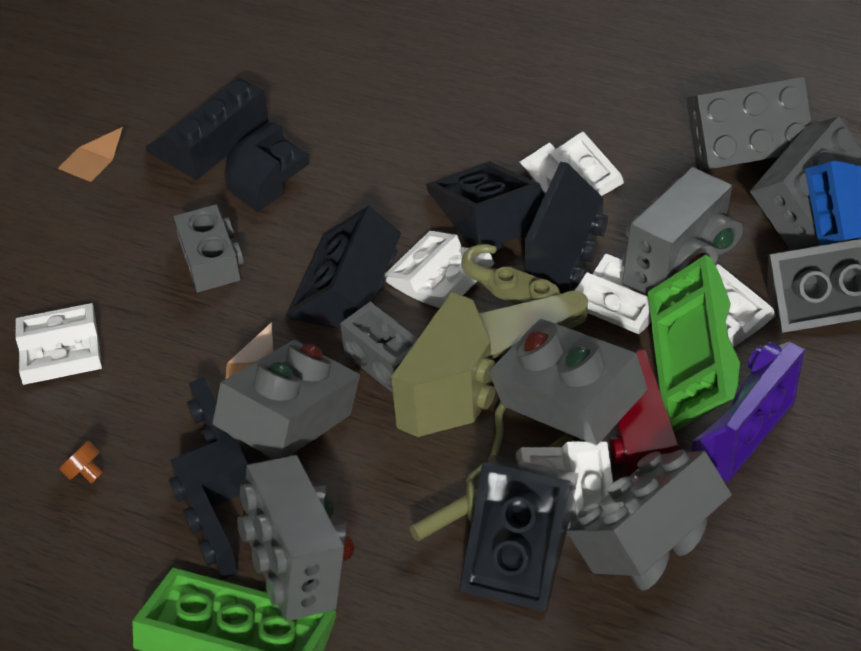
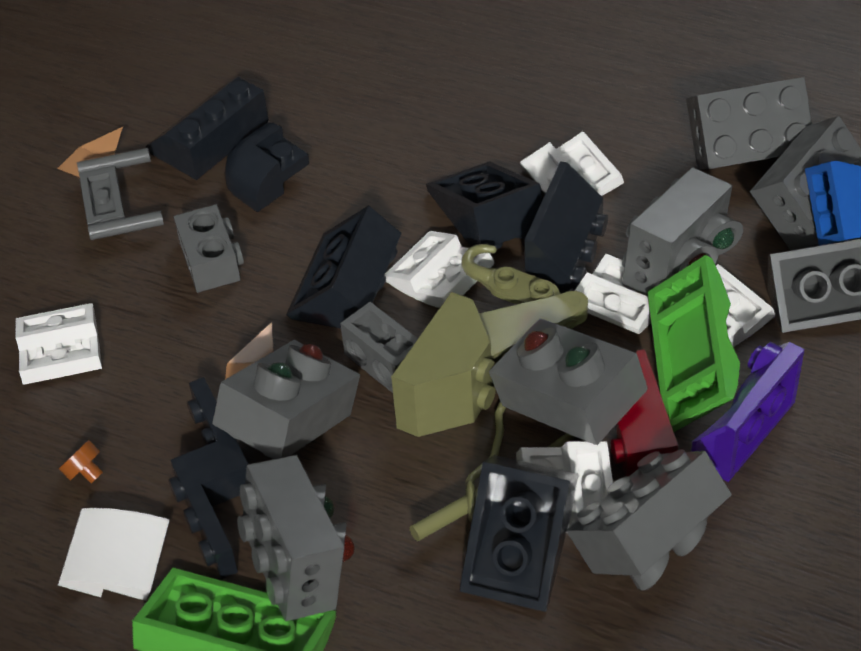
none -> white slope [58,508,170,601]
none -> dark grey plate [77,148,164,240]

